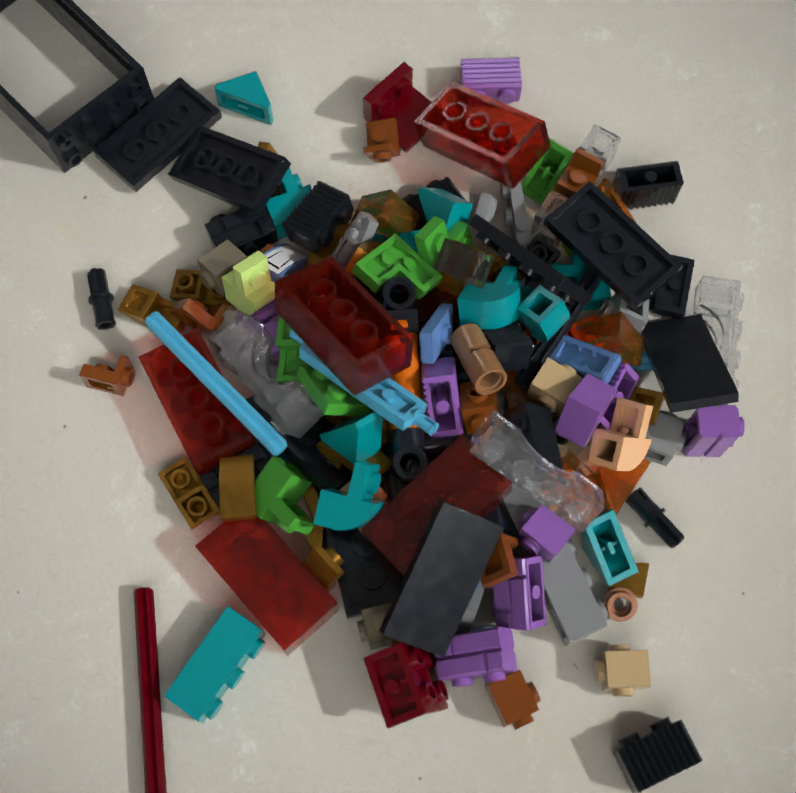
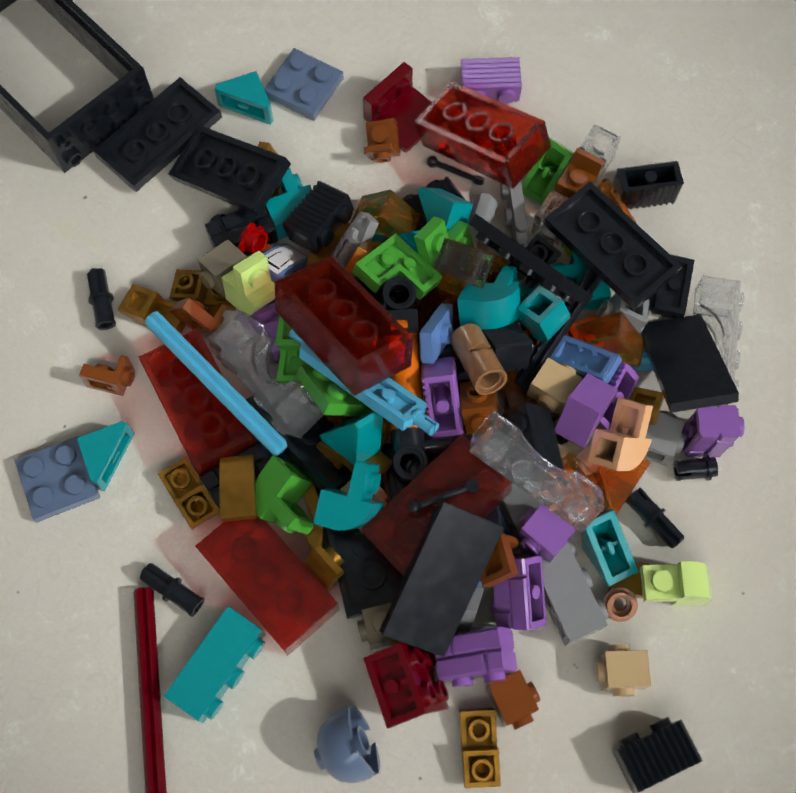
none -> sand blue plate [15,436,100,522]
none -> teal slope [77,421,135,491]
none -> black axle [139,563,205,617]
none -> red plate [238,222,268,255]
none -> sand blue plate [264,48,344,121]
none -> sand blue cylinder [314,706,380,783]
none -> black hinge [408,478,479,514]
none -> black hinge [427,156,485,185]
none -> pearl gold slope [459,707,501,788]
none -> yellowish green brick [640,561,712,606]
none -> black pin [673,454,718,481]

